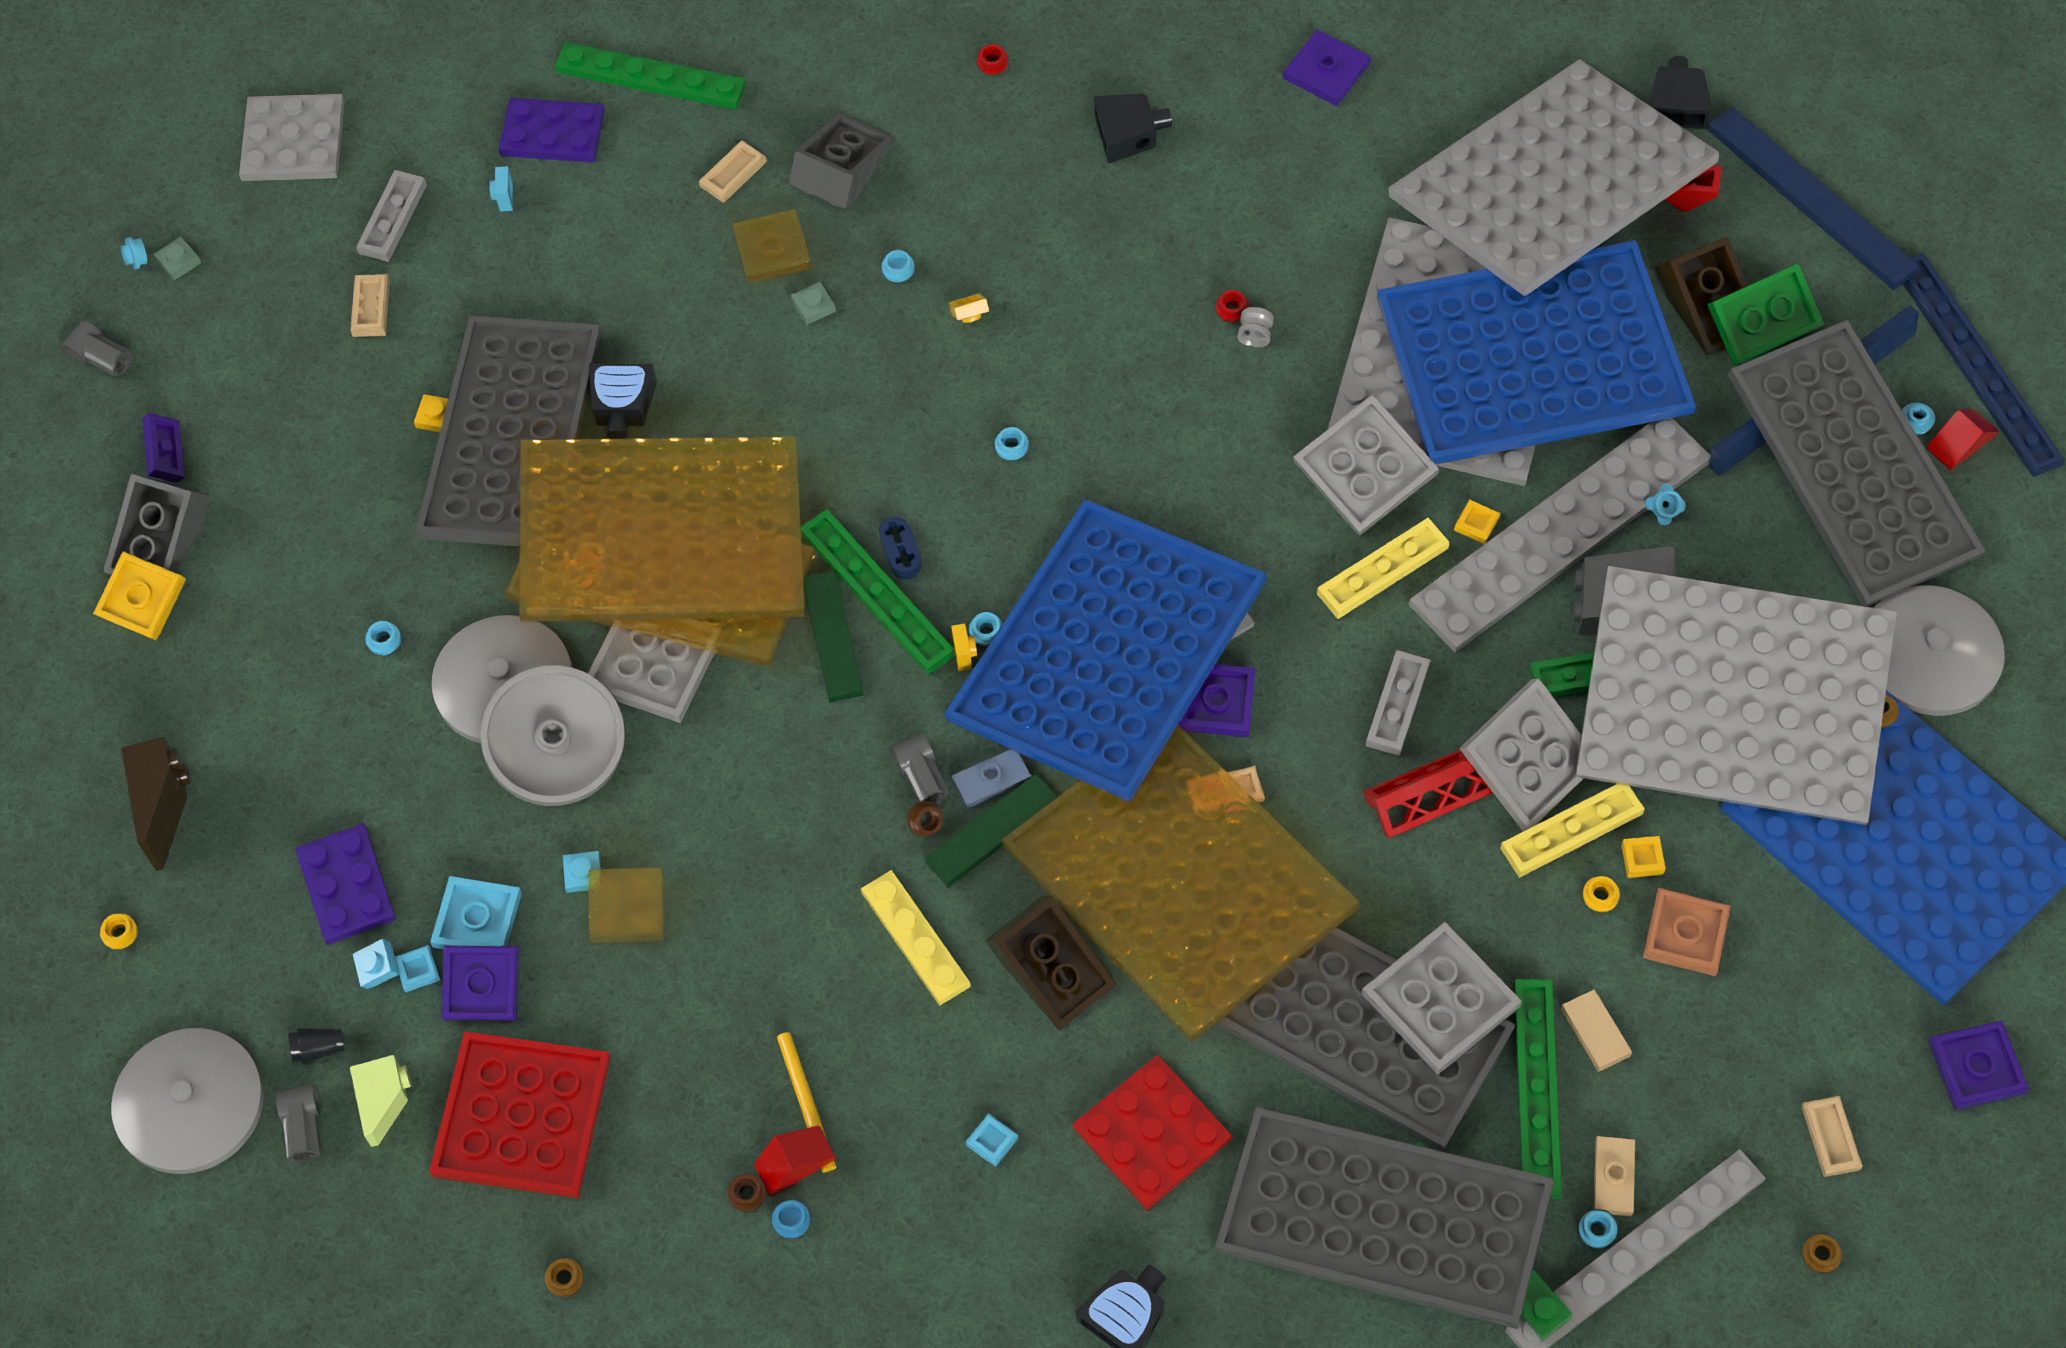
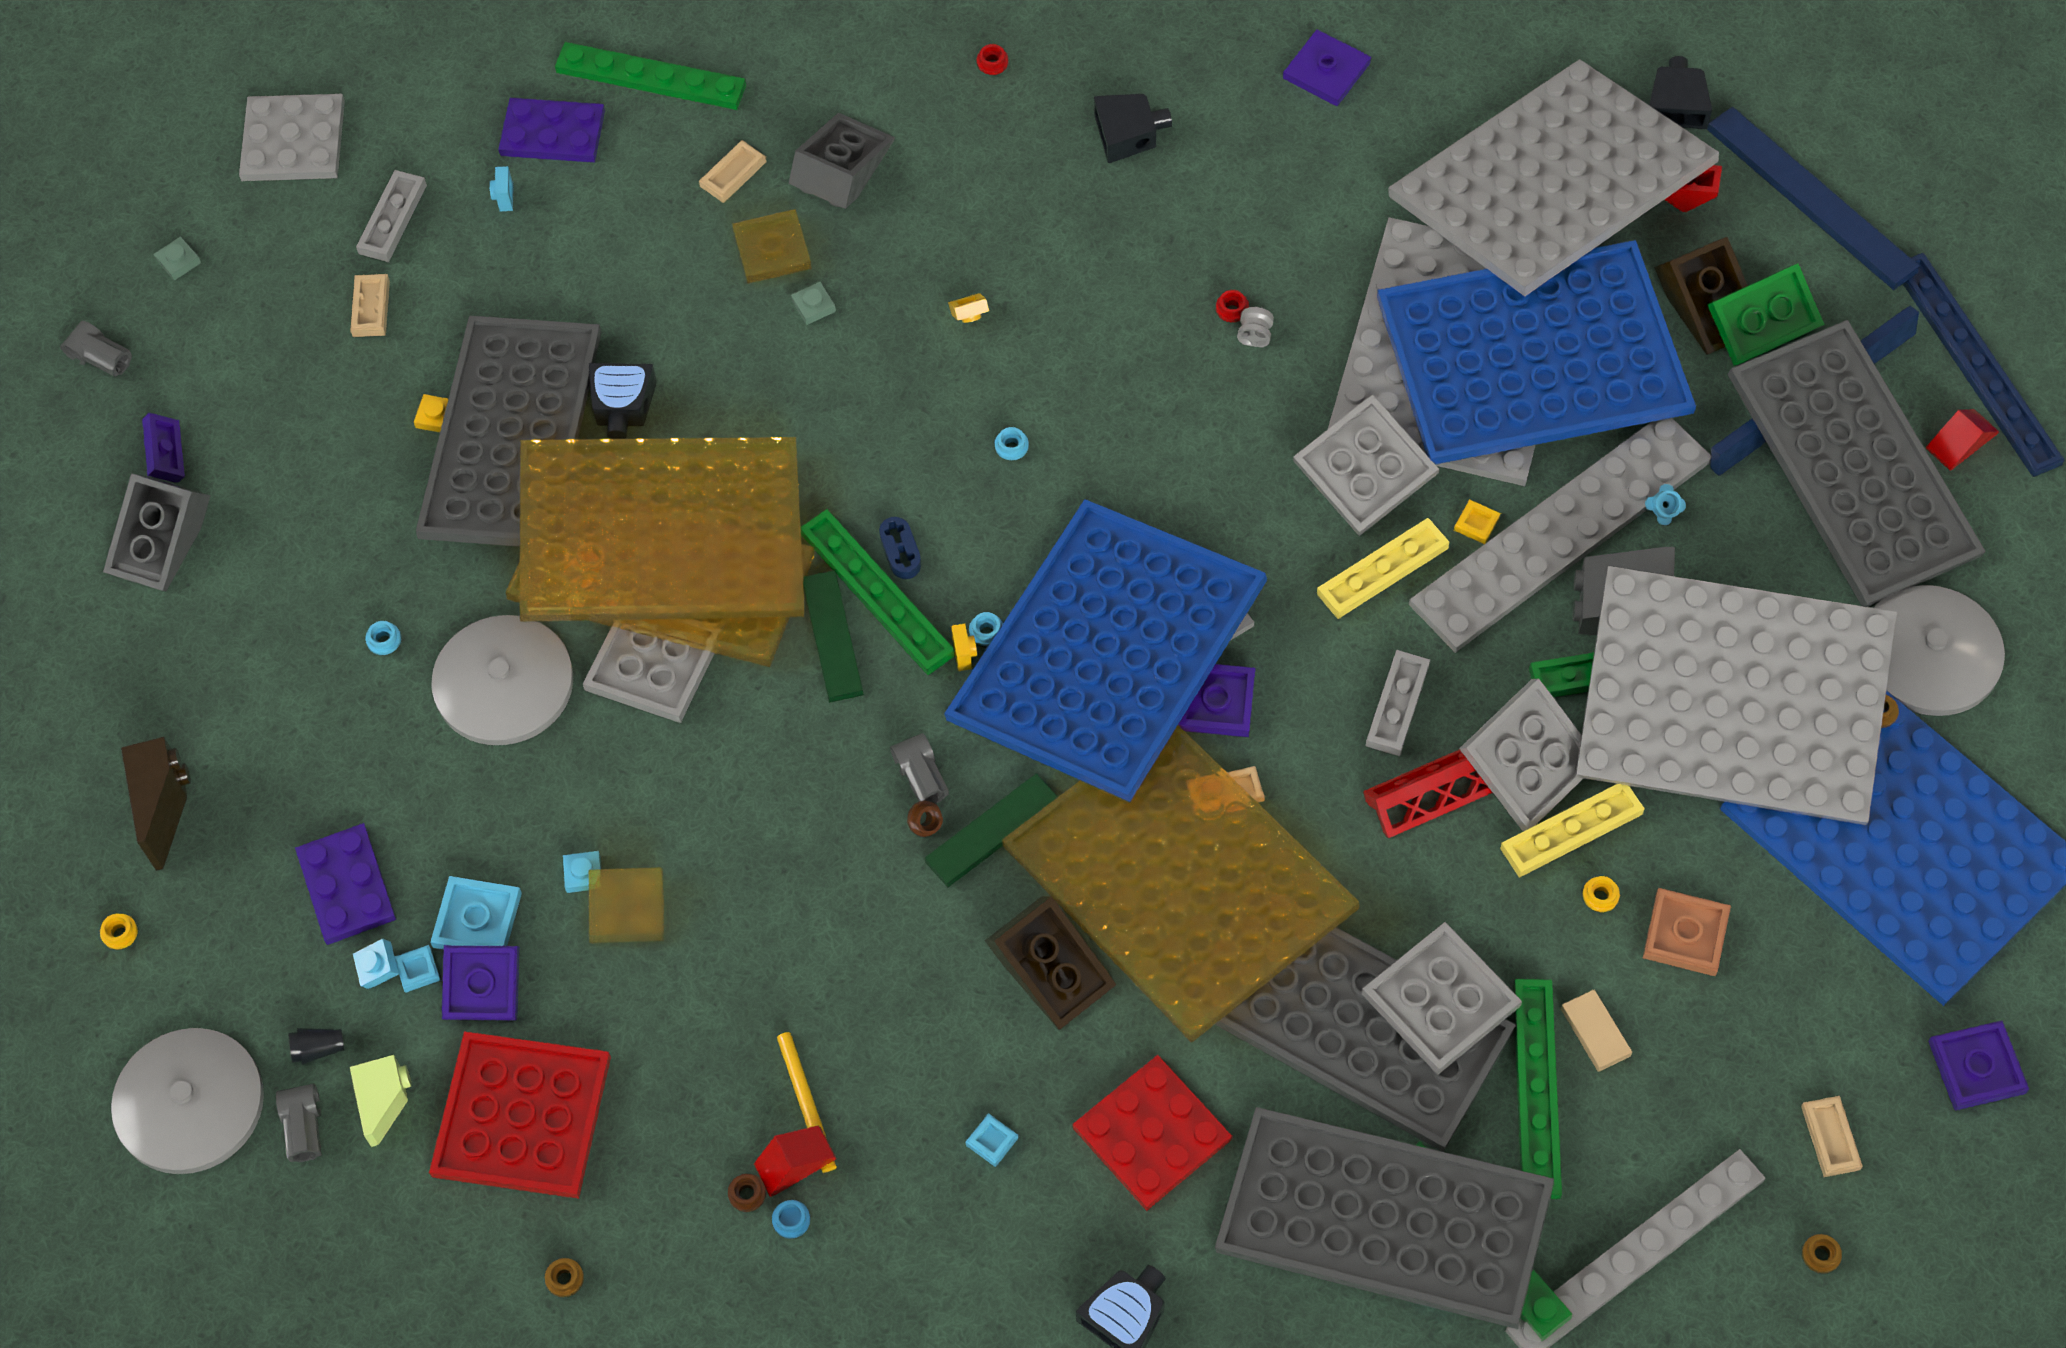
yellow plate [93,551,186,640] -> none
medium azure plate [121,237,147,270] -> none
light grey dish [480,665,625,806] -> none
light yellow plate [861,870,971,1006] -> none
medium azure plate [882,250,915,282] -> none
sand blue plate [951,749,1031,809] -> none
medium azure plate [1578,1210,1618,1249] -> none
tan plate [1593,1136,1635,1216] -> none
yellow plate [1621,836,1666,878] -> none
medium azure plate [1902,402,1935,434] -> none

